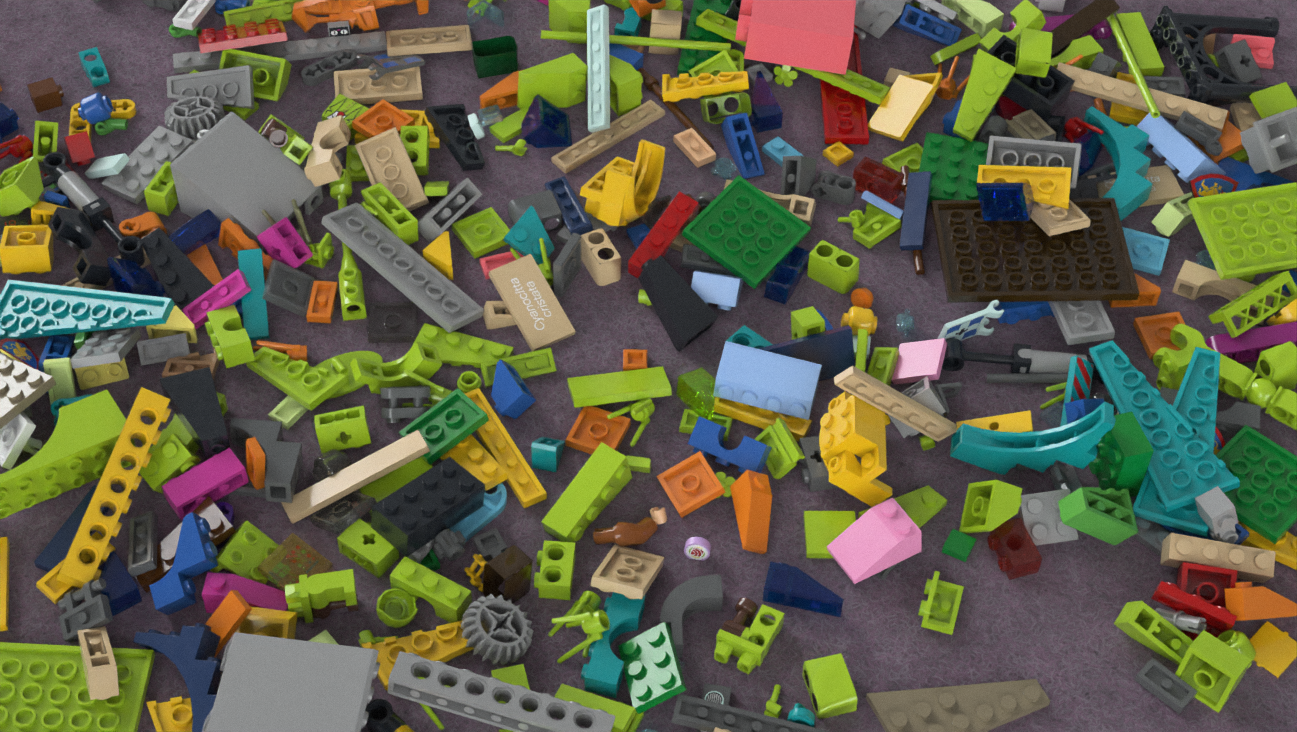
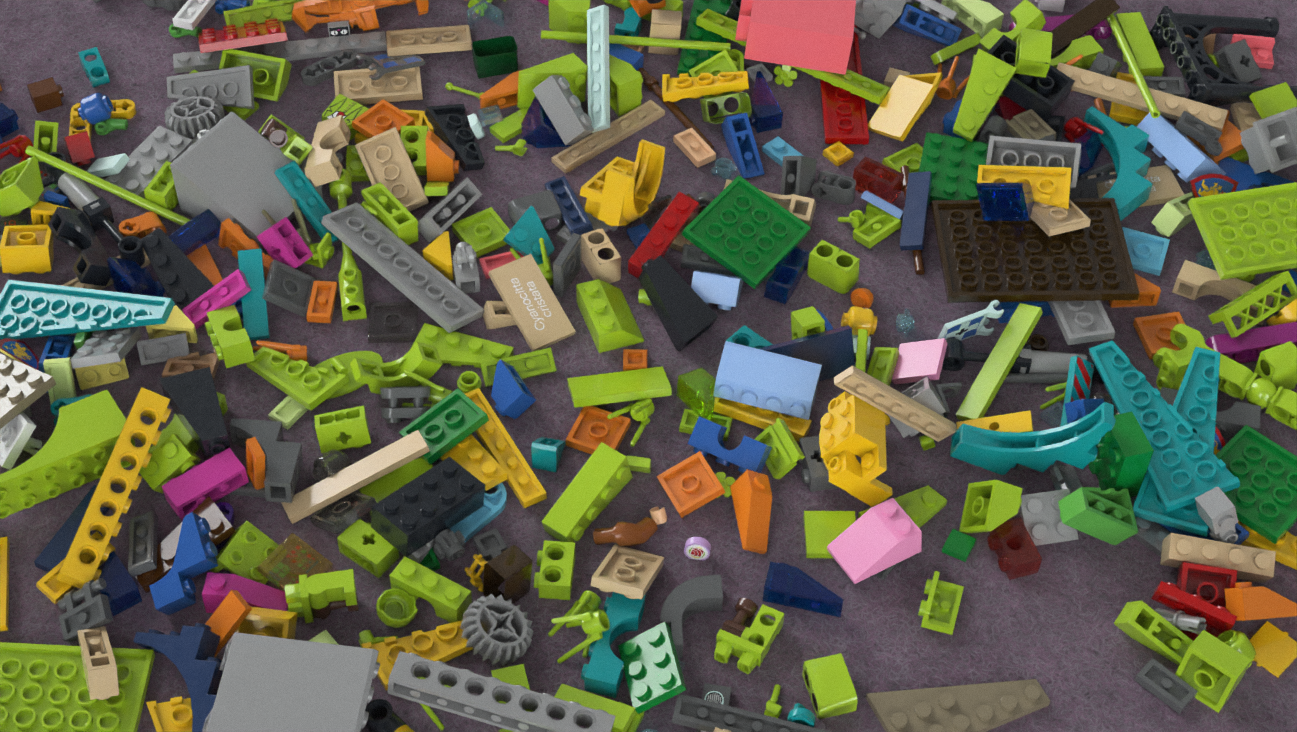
none -> lime piece [25,146,213,238]
none -> teal tile [274,160,340,244]
none -> orange slope [425,131,459,182]
none -> lime hinge [445,82,484,100]
none -> light grey brick [453,242,480,294]
none -> light grey brick [533,75,594,145]
none -> lime slope [576,279,644,353]
none -> lime tile [955,303,1043,421]
none -> dark brown plate [1025,334,1049,351]

